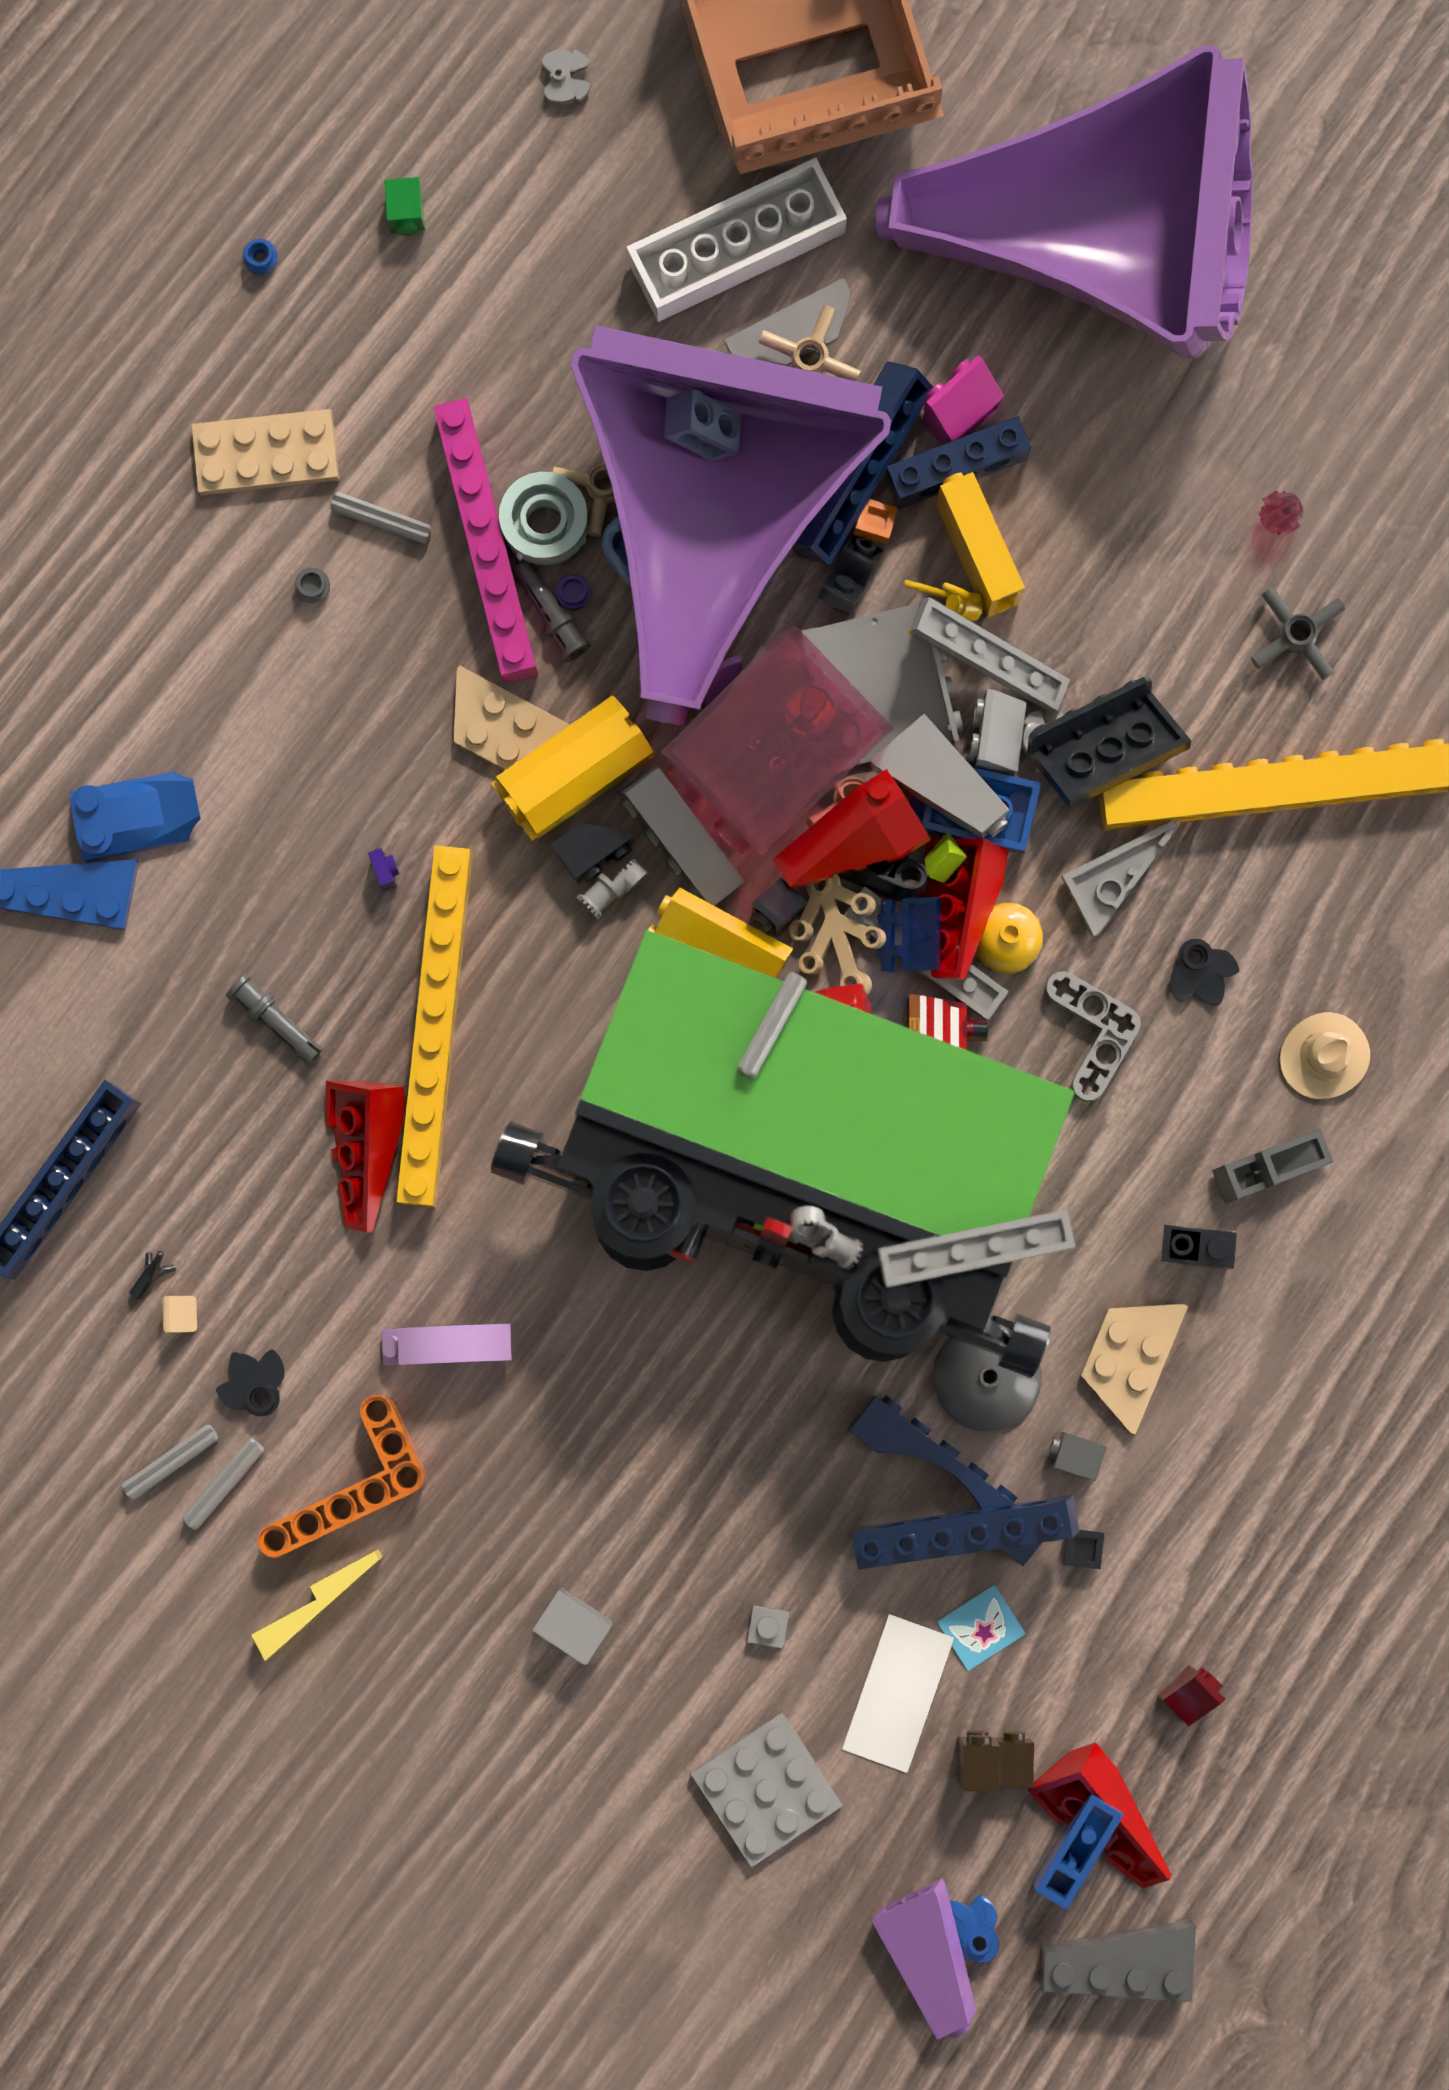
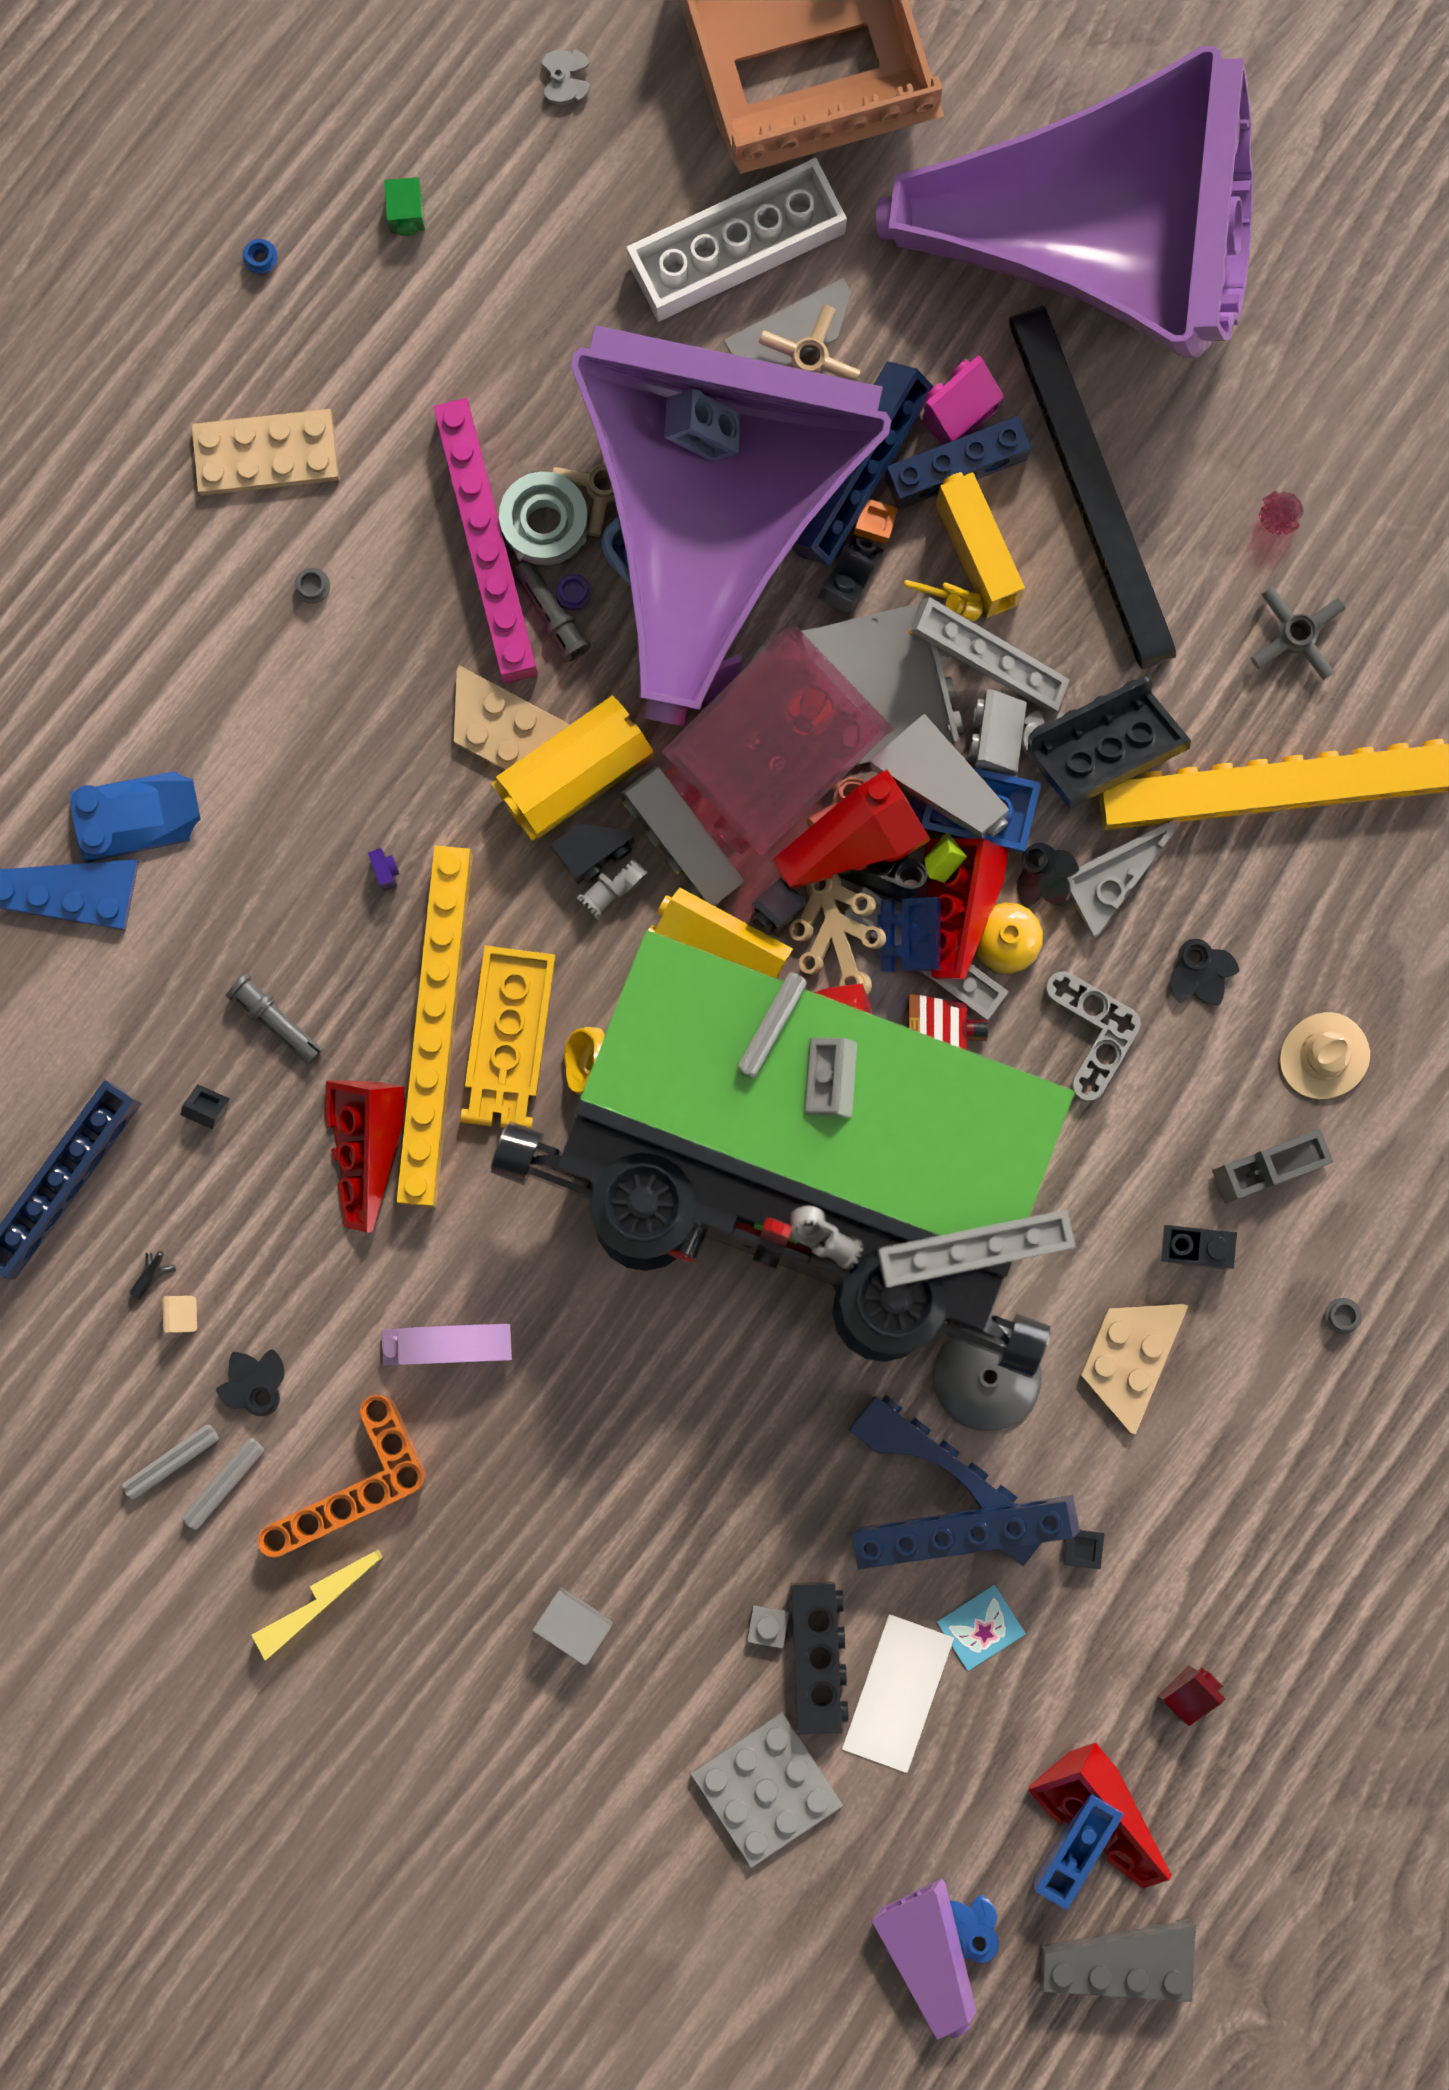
light grey axle [330,492,432,544] -> none
dark brown brick [957,1731,1034,1792] -> none
dark grey brick [1047,1432,1107,1481] -> none
none -> black plate [180,1084,230,1129]
none -> yellow hinge [460,946,556,1129]
none -> yellow hat [564,1027,605,1095]
none -> black brick [791,1581,849,1735]
none -> light grey slope [805,1038,857,1117]
none -> black beam [1009,305,1176,670]
none -> black plate [1017,843,1080,908]
none -> dark grey plate [1324,1298,1362,1334]

